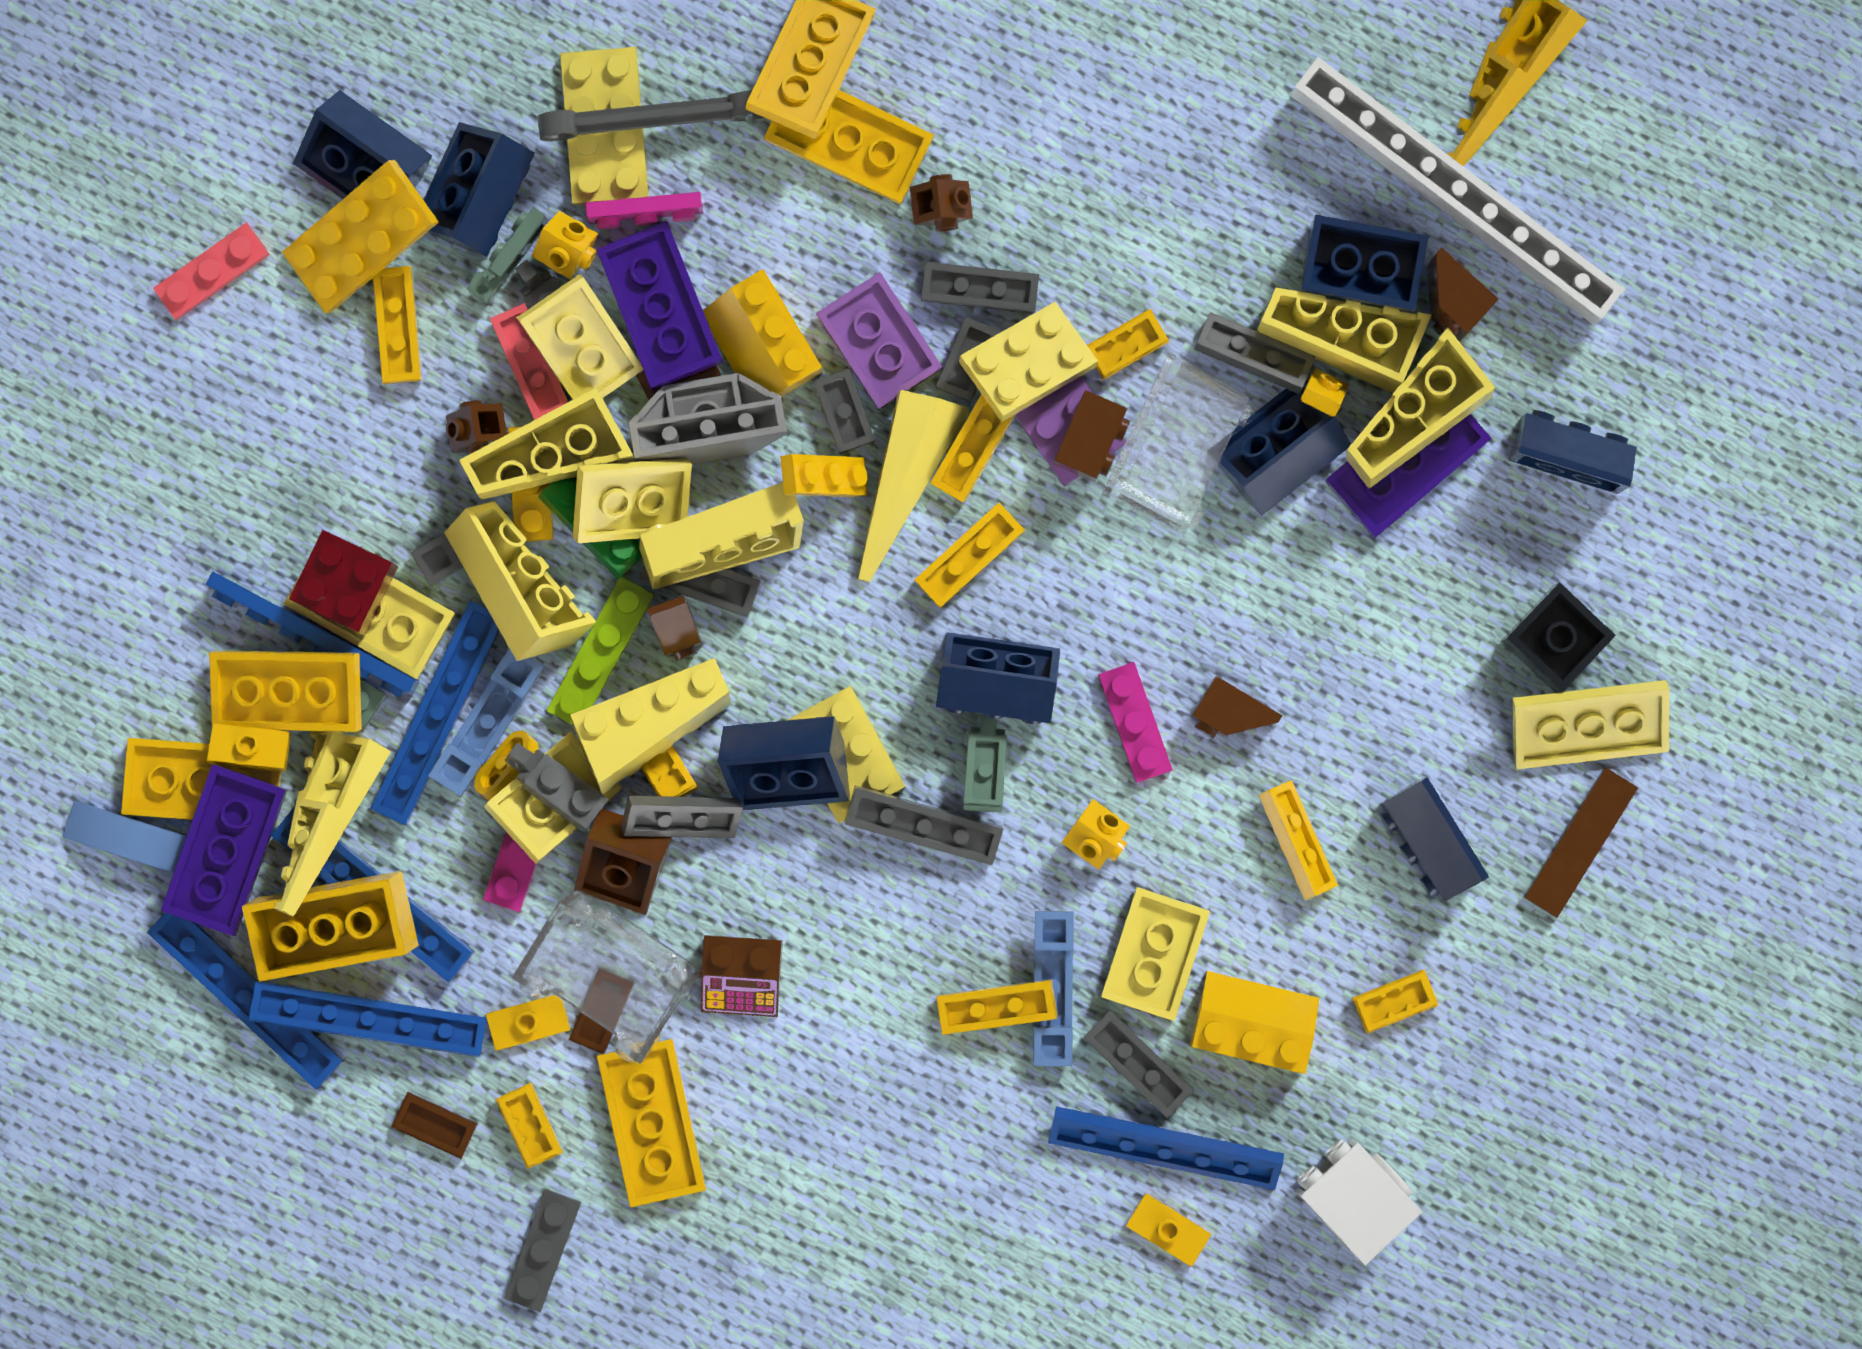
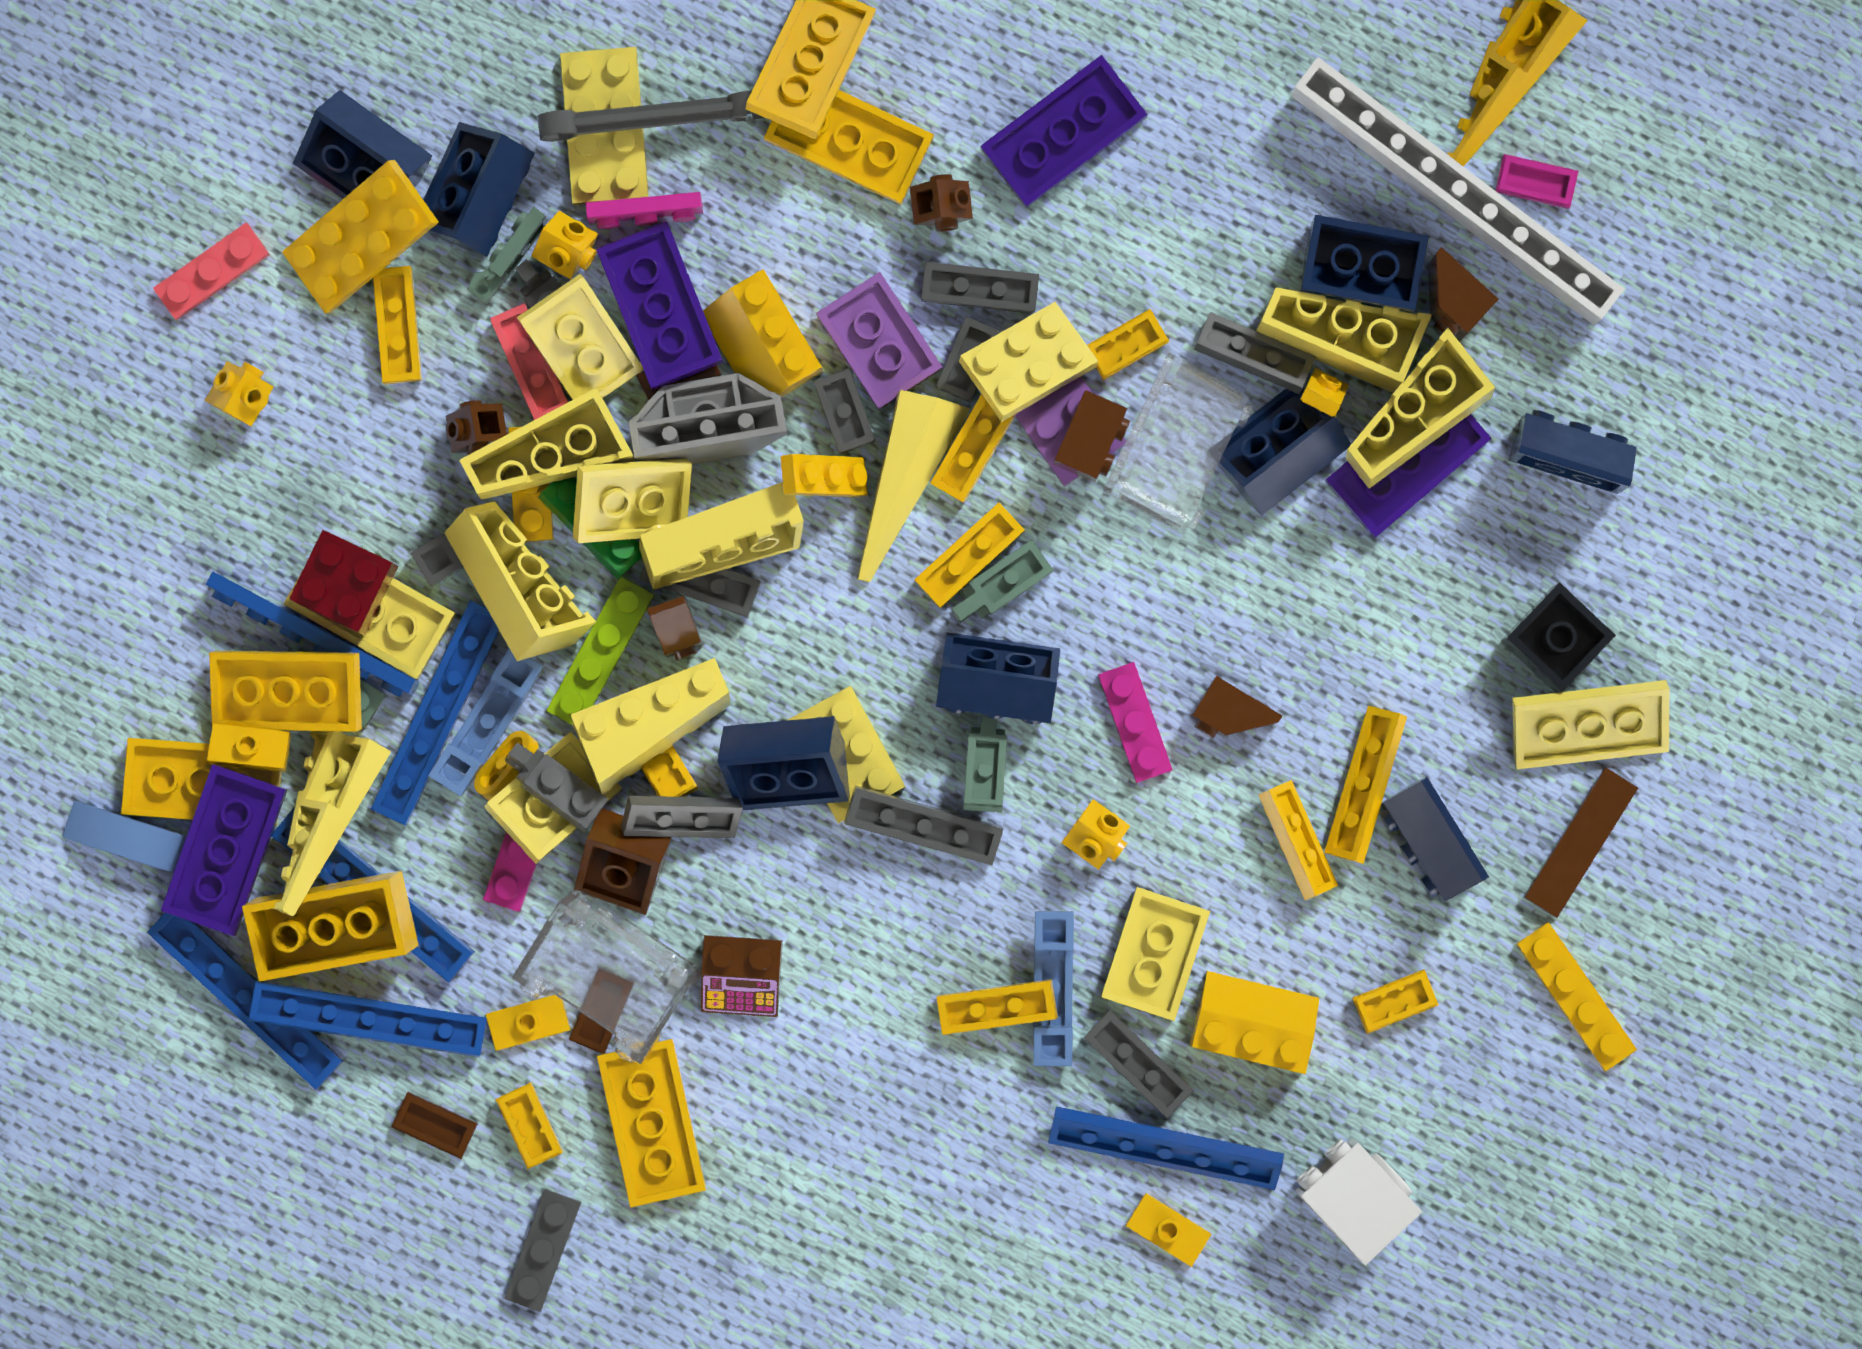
none -> yellow brick [204,361,274,427]
none -> sand green hinge [951,540,1054,623]
none -> dark purple plate [980,55,1148,209]
none -> yellow plate [1324,706,1407,864]
none -> dark pink tile [1495,154,1579,209]
none -> yellow plate [1516,922,1637,1072]

